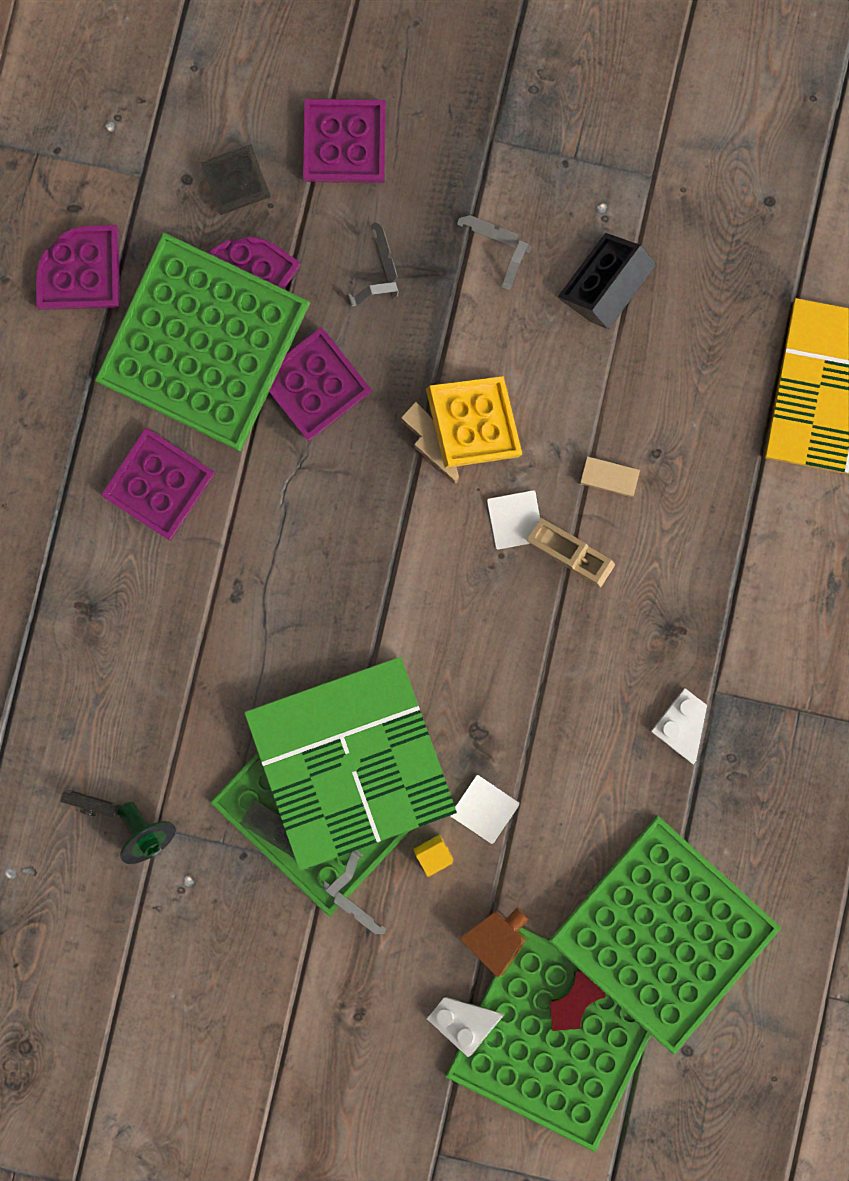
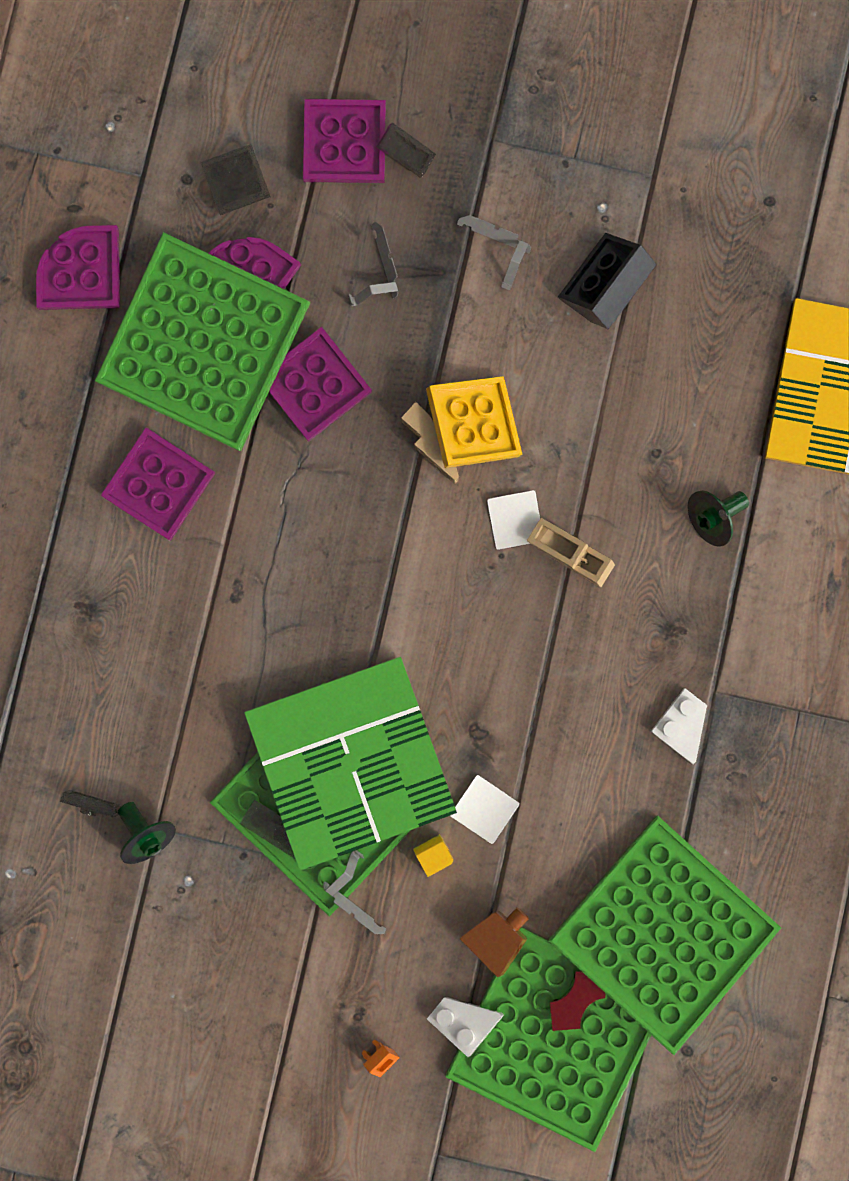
tan tile [580,456,640,497] -> none
none -> orange tile [362,1040,400,1077]
none -> clear smoke plate [377,123,436,178]
none -> piece [687,490,749,547]

